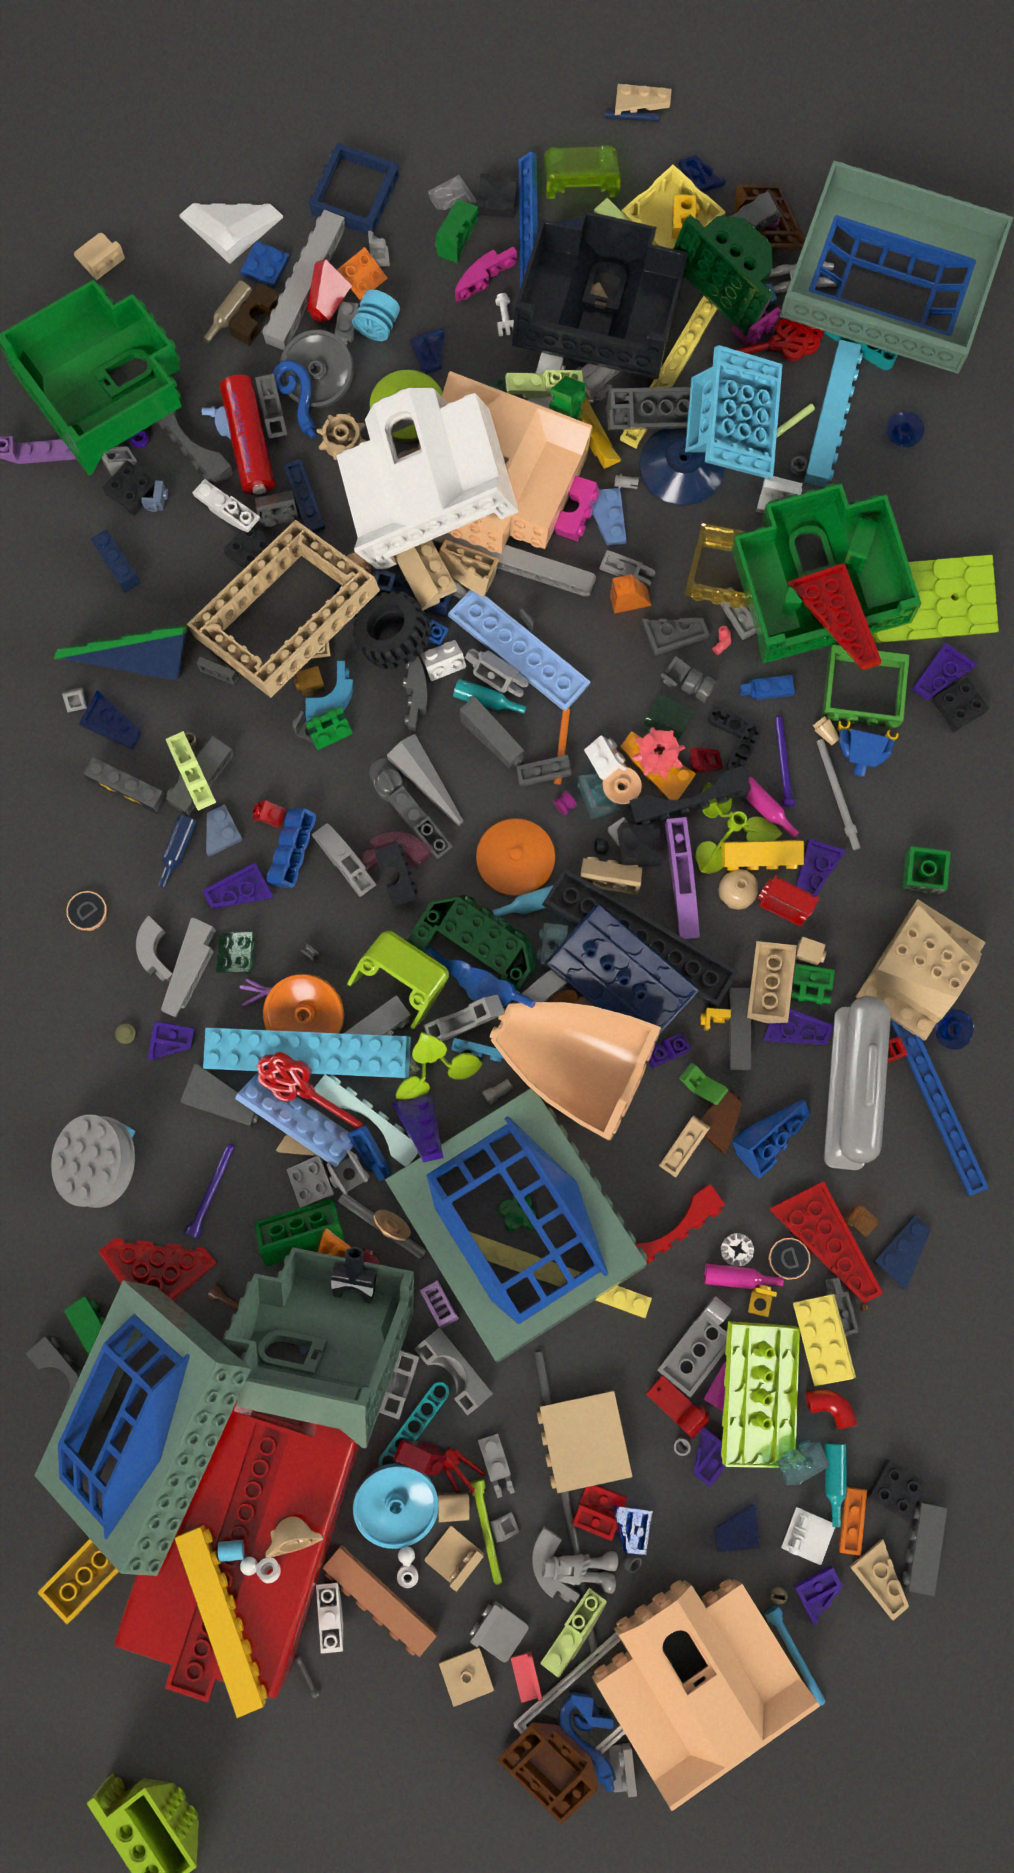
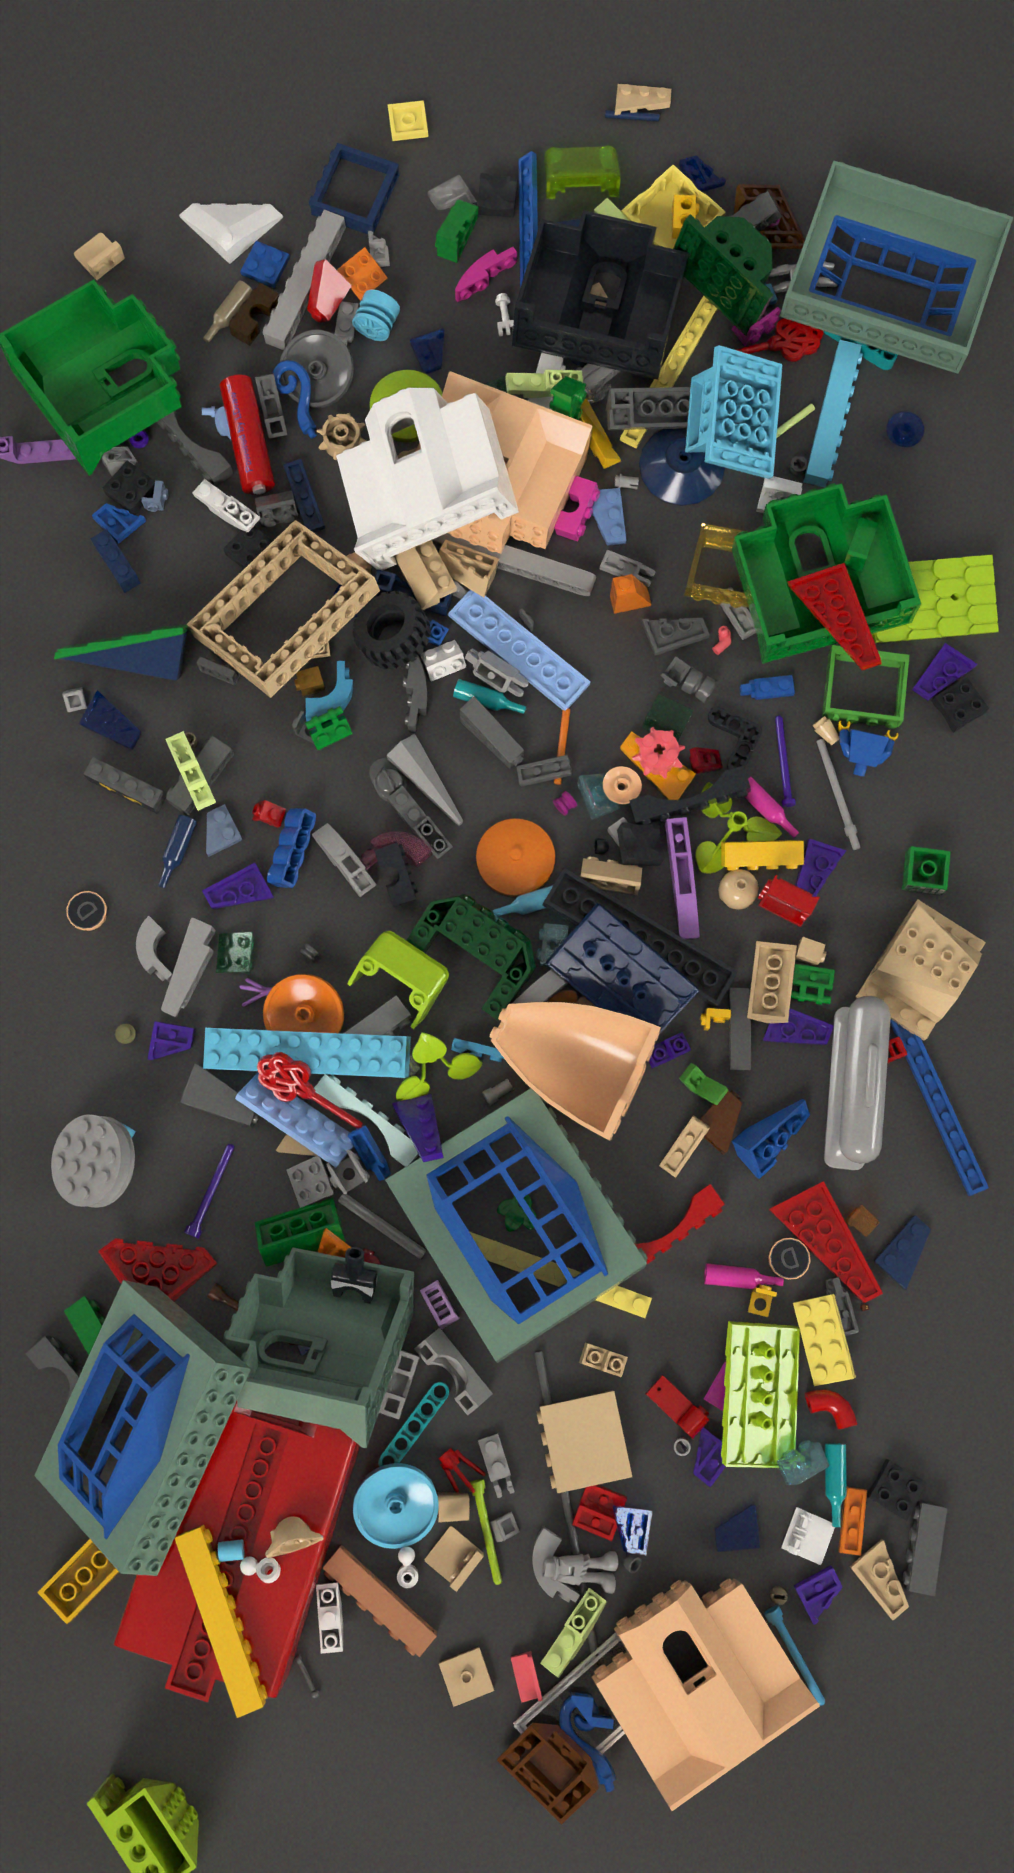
light nougat dish [373,1210,411,1240] -> none
dark red slope [393,1440,447,1475] -> none
light grey arch [424,995,505,1041] -> none
blue piece [427,948,536,1008] -> none
light grey bracket [469,1601,529,1662] -> none
white bracket [584,735,627,780] -> none
light grey bracket [609,1743,637,1797] -> none
light grey hinge [657,1296,732,1398] -> none
white gear [721,1233,754,1267] -> none
green slope [783,586,802,610] -> none
clear blue dish [935,1009,974,1050] -> none
none -> blue wing [92,503,146,544]
none -> light yellow plate [388,100,428,141]
none -> tan slope [579,1343,628,1377]

